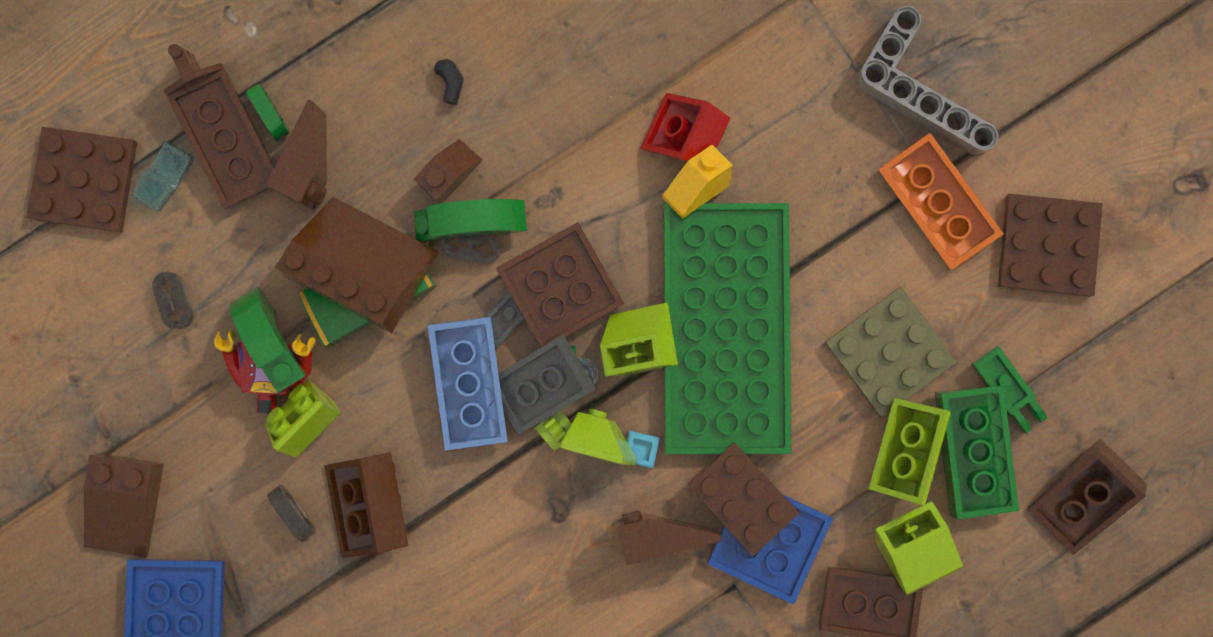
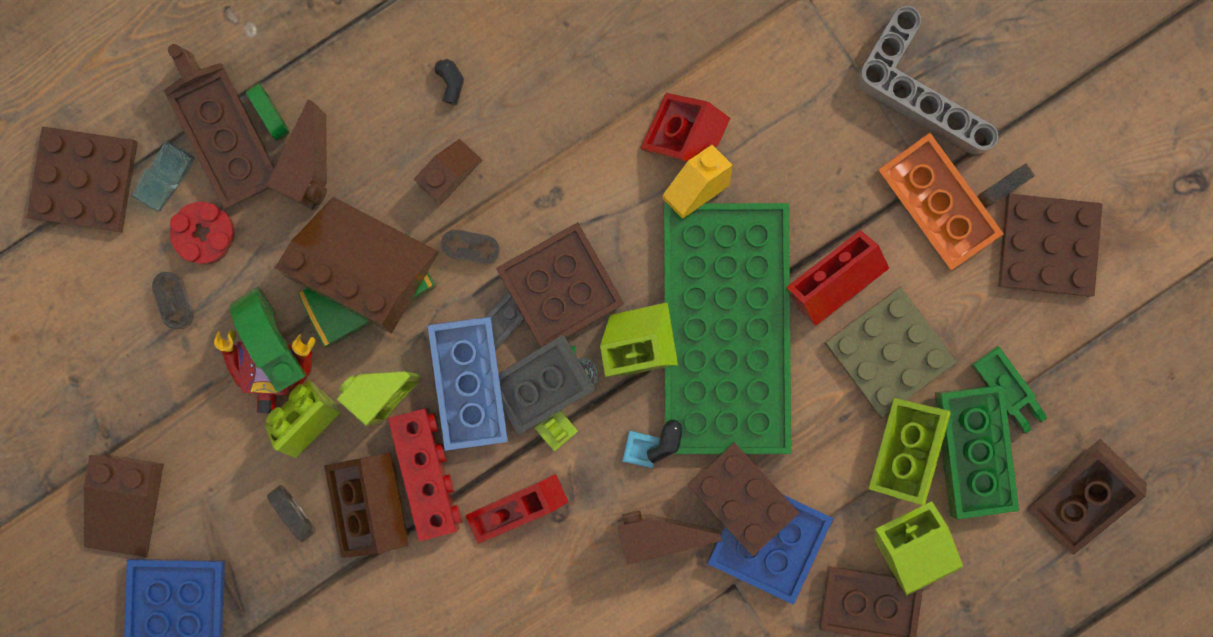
green arch [414,199,527,243] -> none
lime slope [560,408,637,466] -> none
none -> red plate [170,202,235,265]
none -> lime slope [337,371,423,426]
none -> red brick [388,408,462,542]
none -> red slope [465,474,569,544]
none -> black arm [647,420,682,463]
none -> red brick [786,230,890,326]
none -> clear smoke beam [977,163,1035,208]

